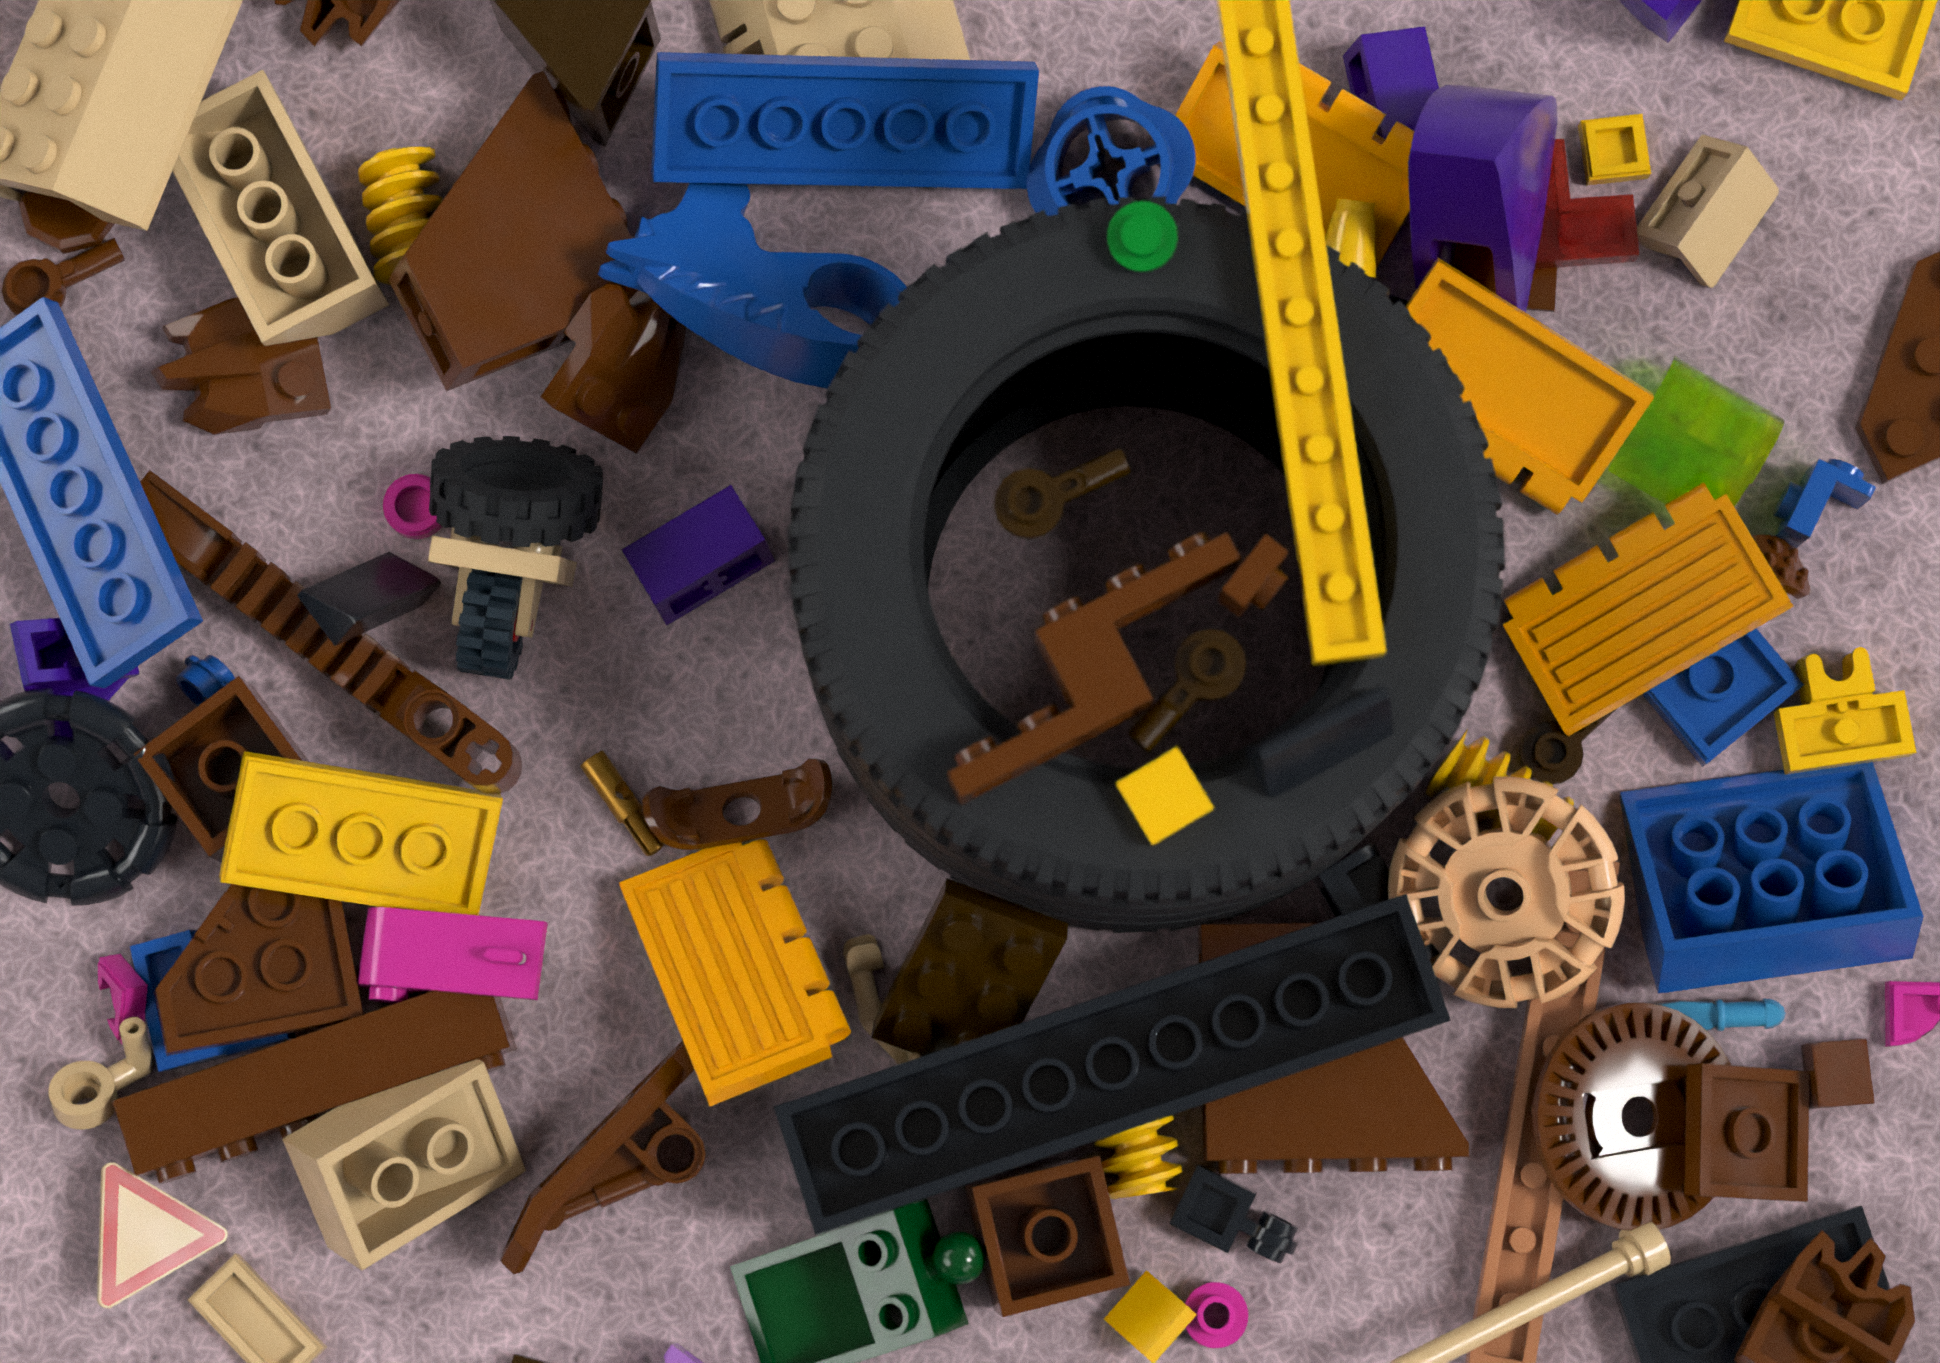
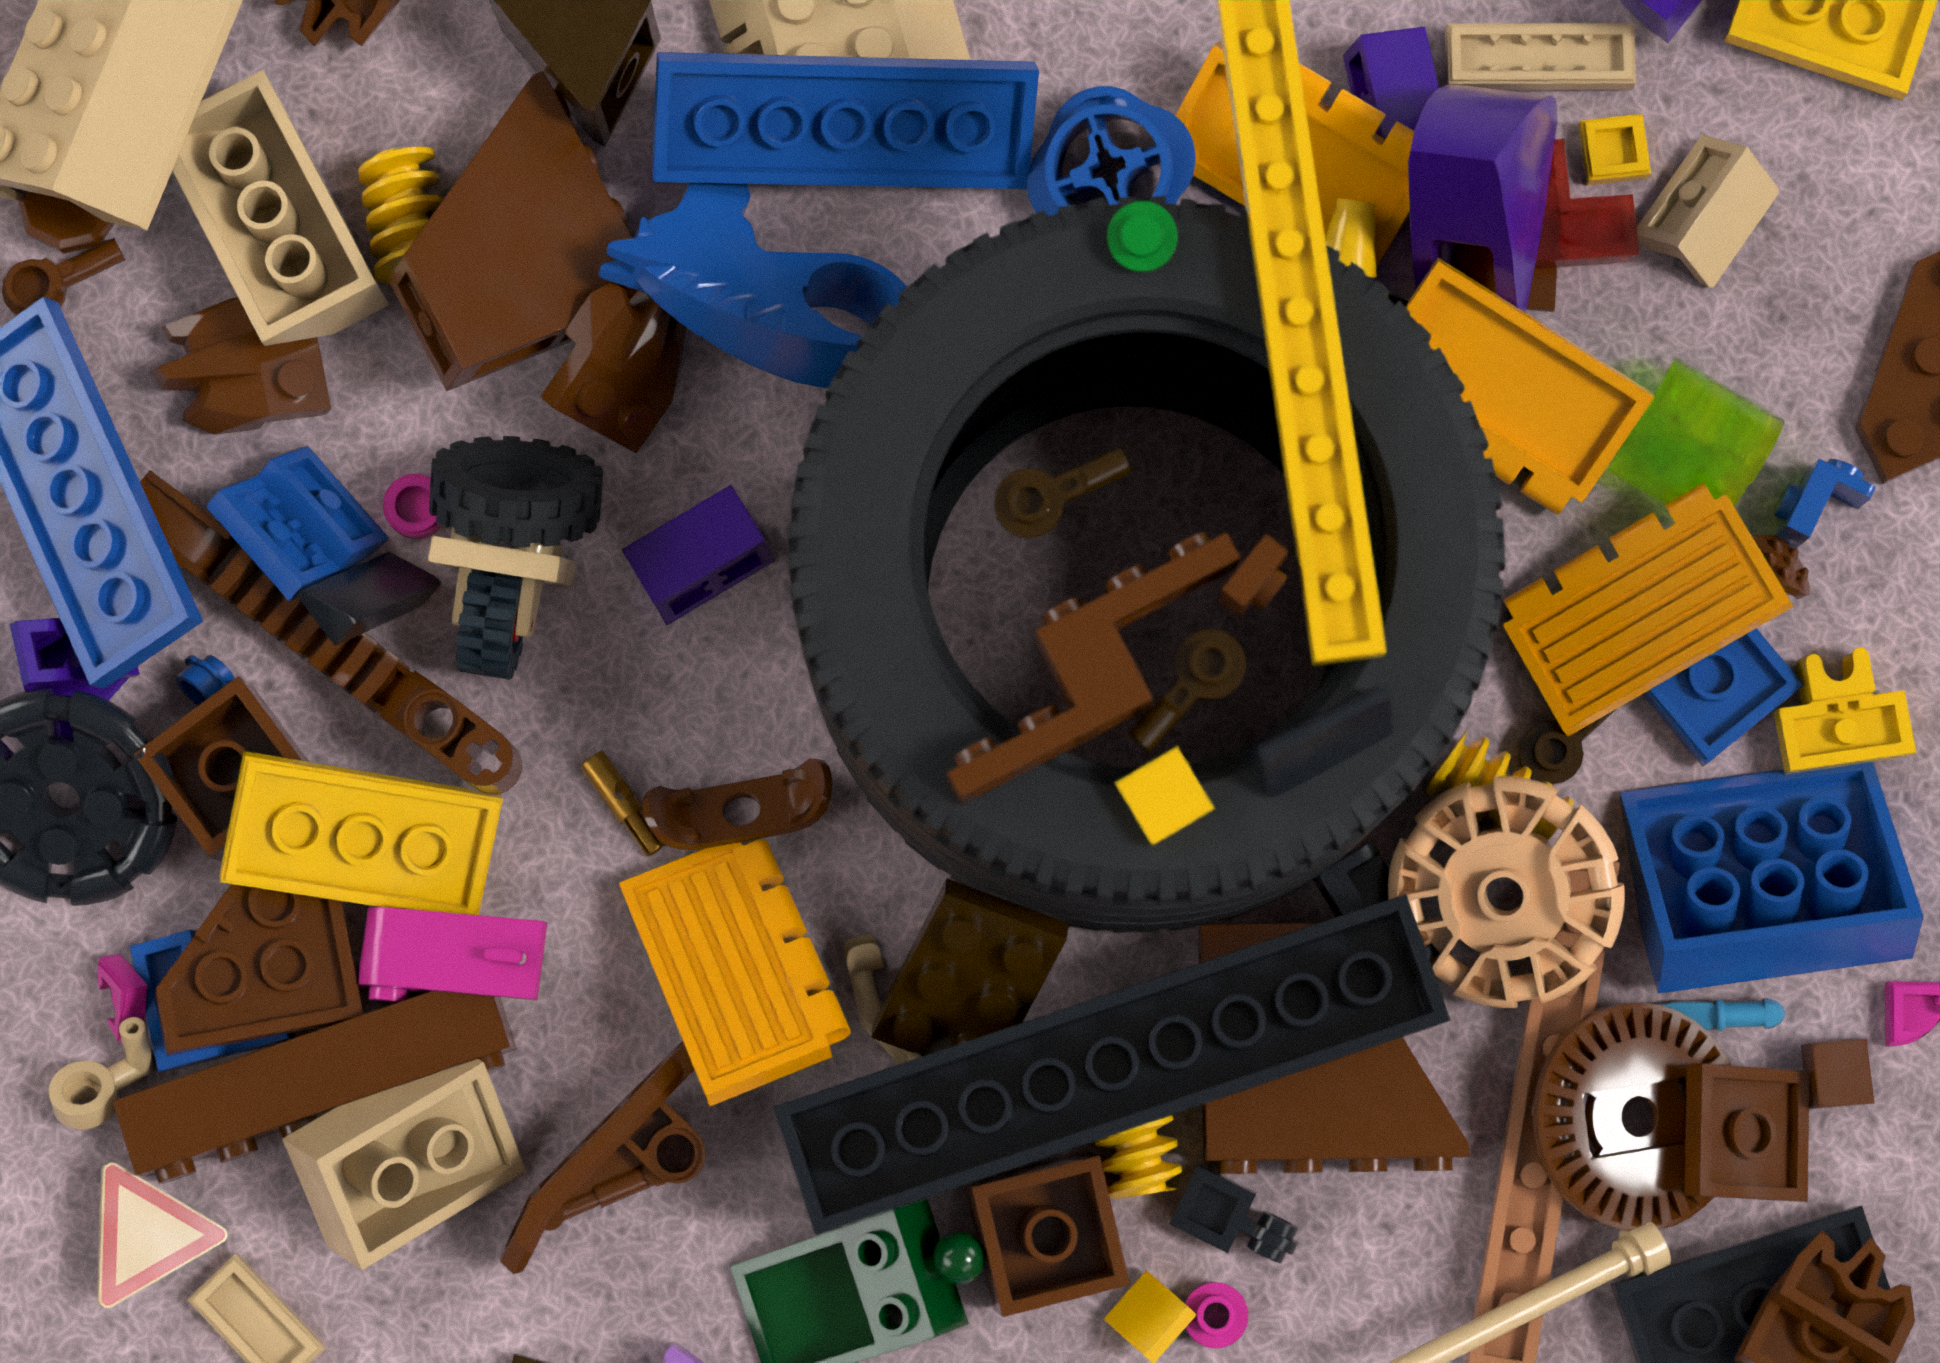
none -> blue slope [206,446,389,601]
none -> tan plate [1445,23,1636,90]

